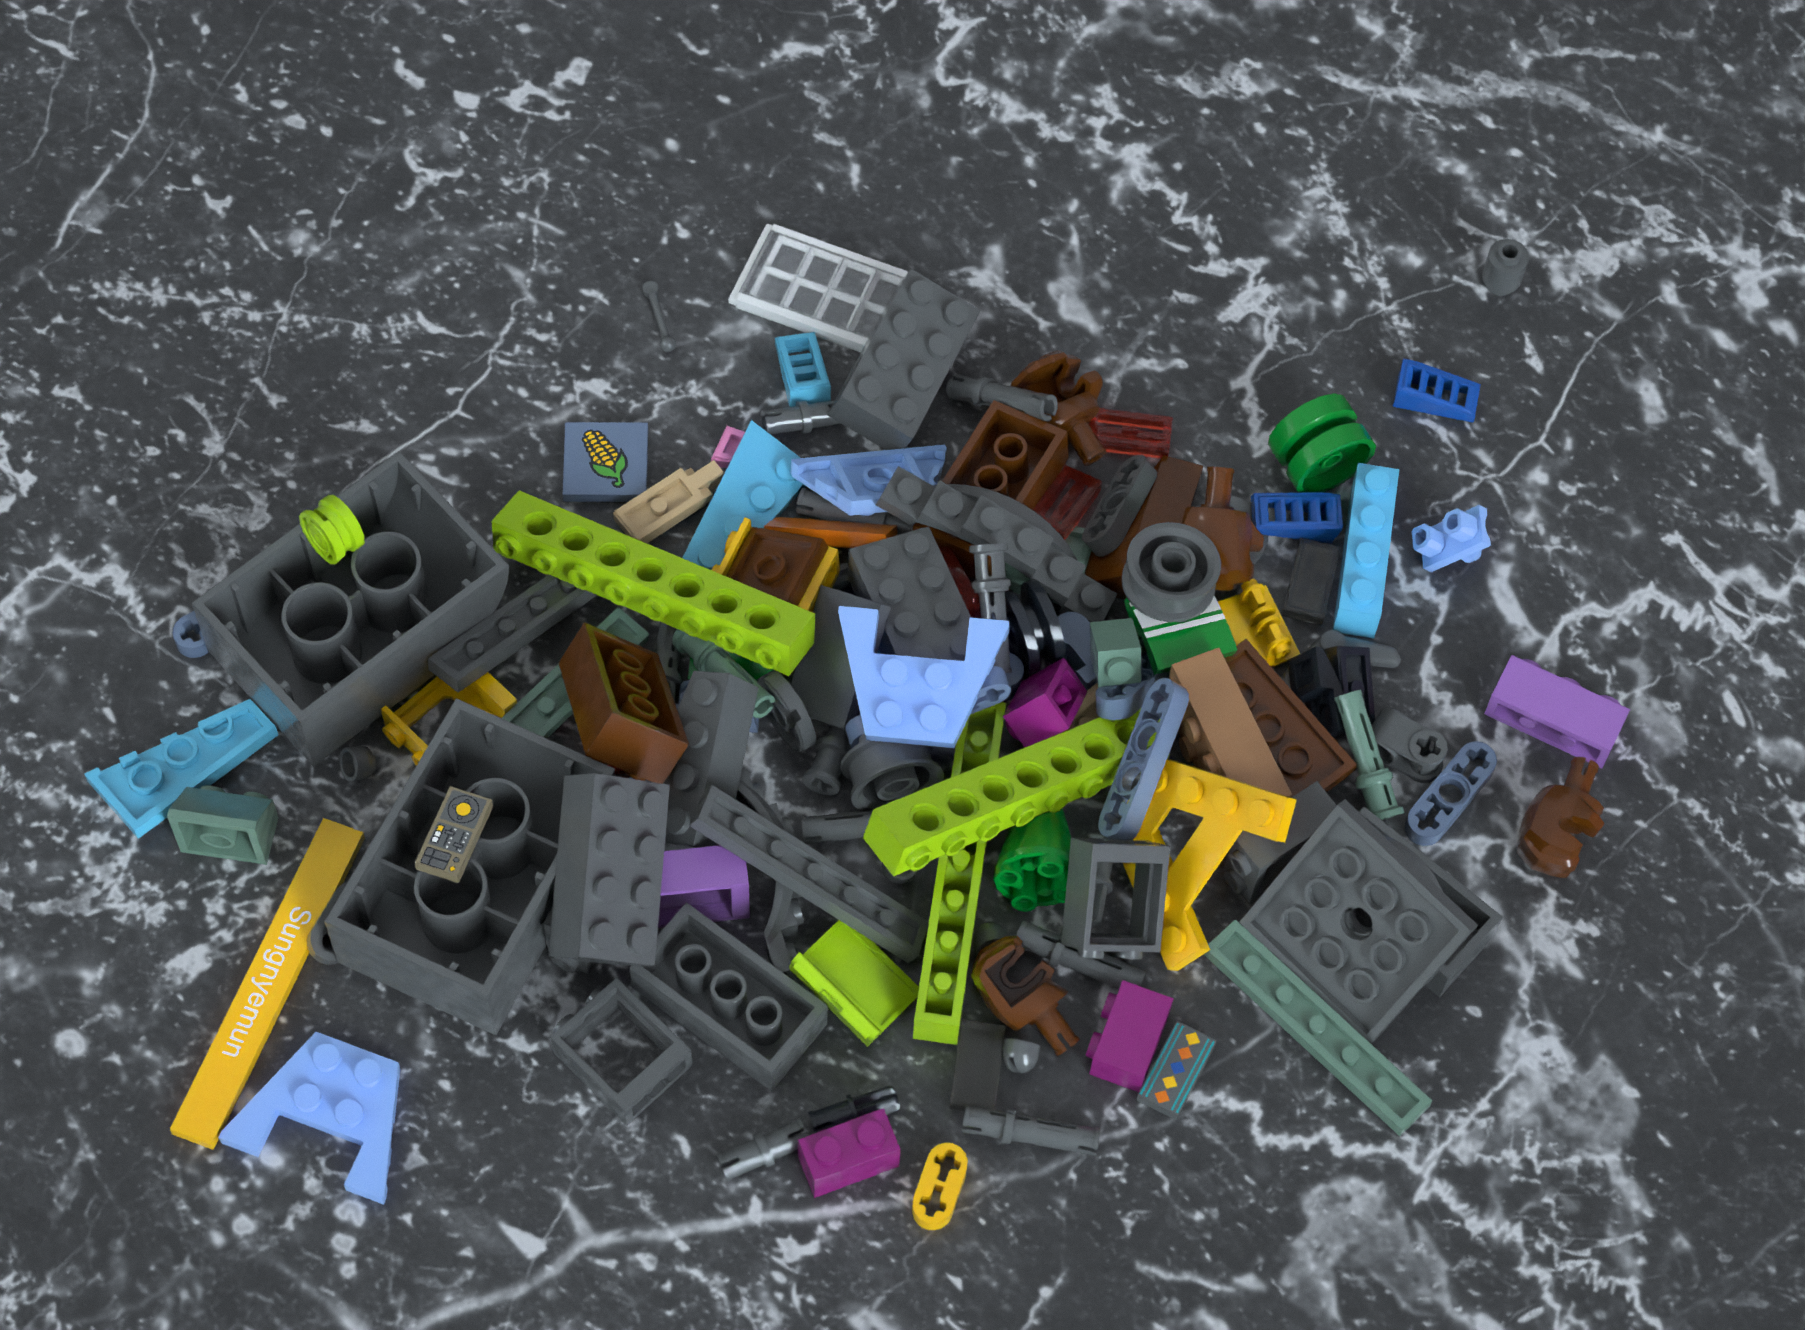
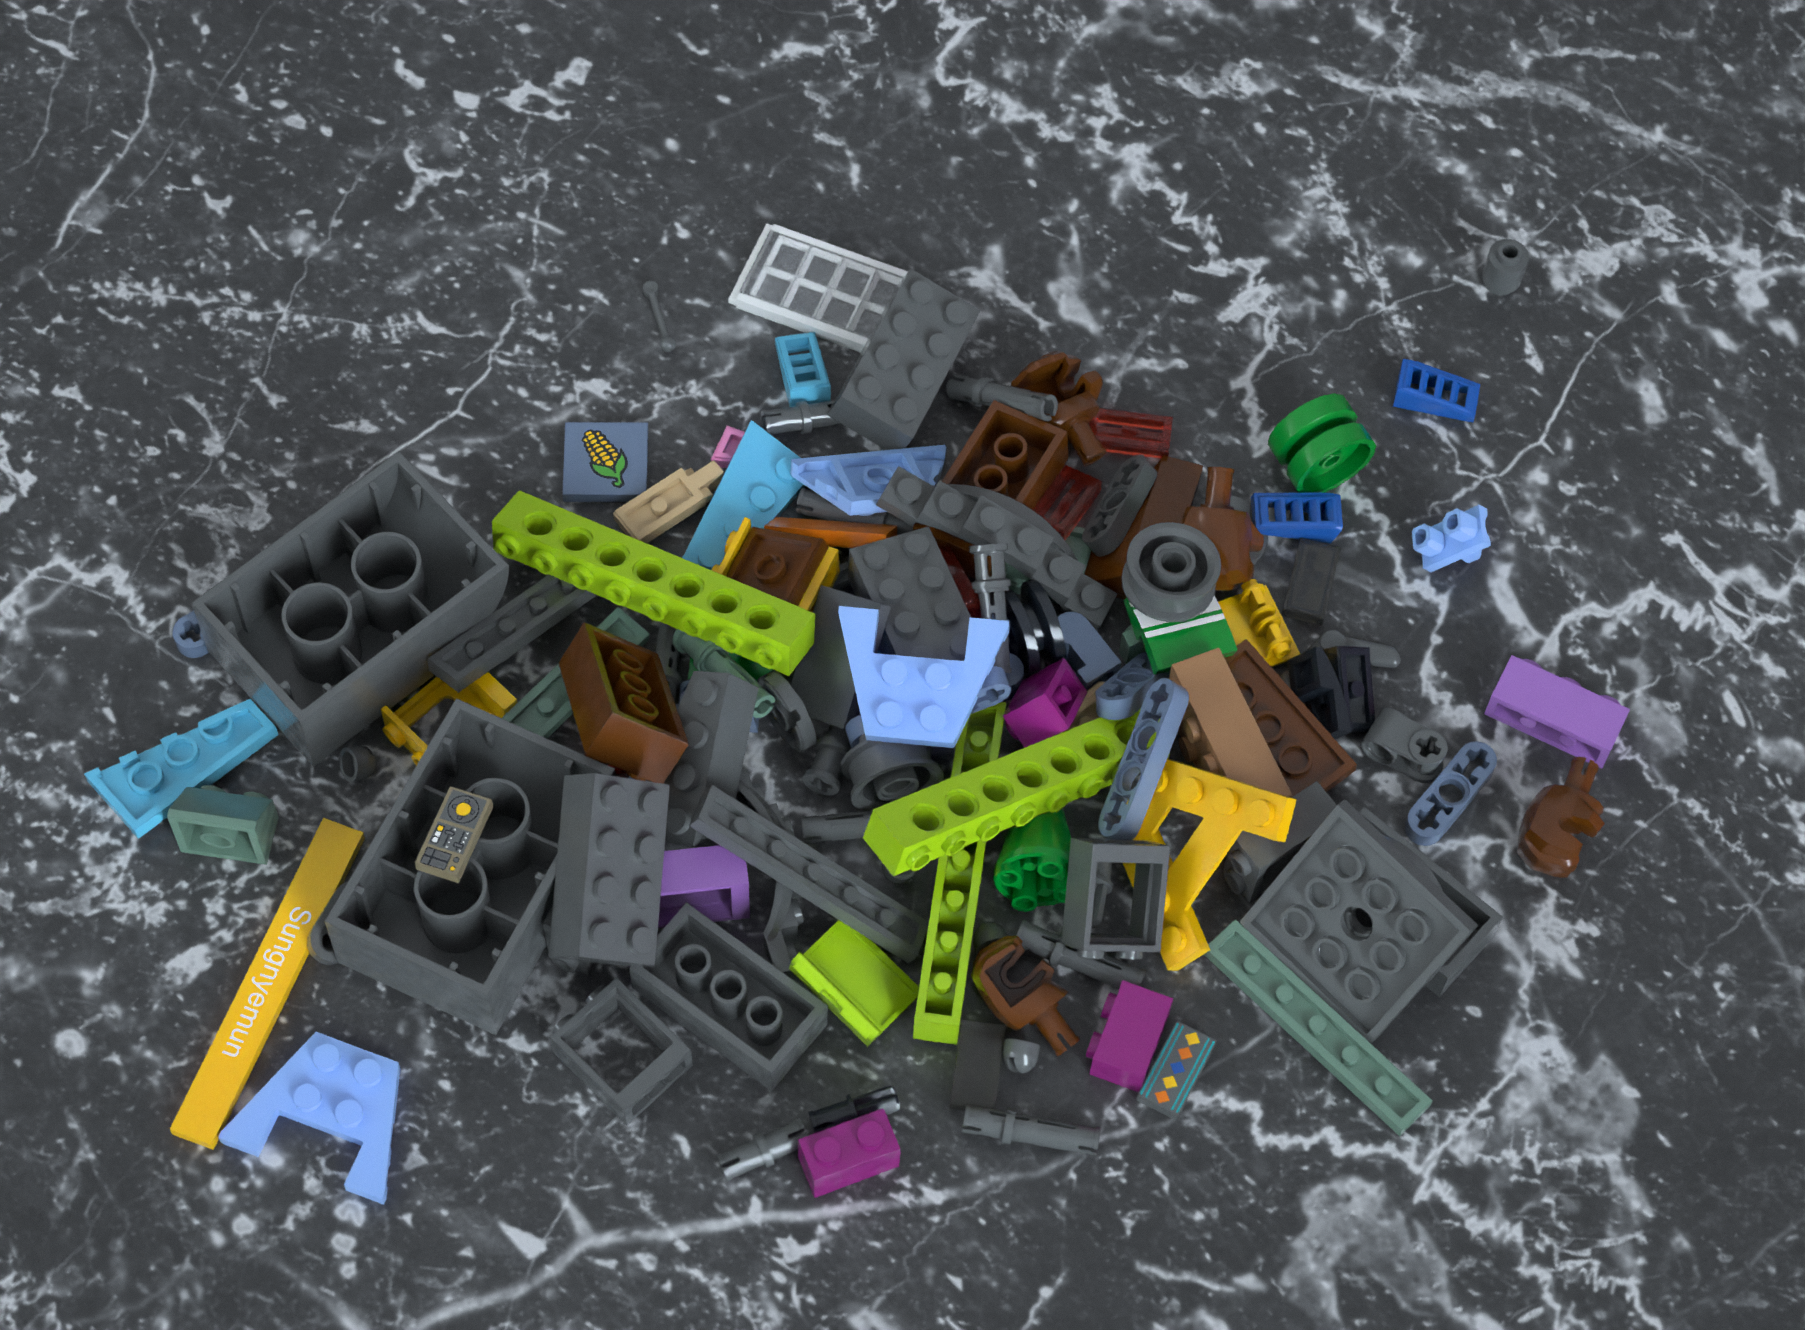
lime wheel [299,495,365,565] -> none
yellow beam [912,1143,968,1231] -> none
sand green brick [1090,618,1141,687] -> none
medium azure brick [1332,463,1399,639] -> none
sand green pin [1334,690,1405,820] -> none

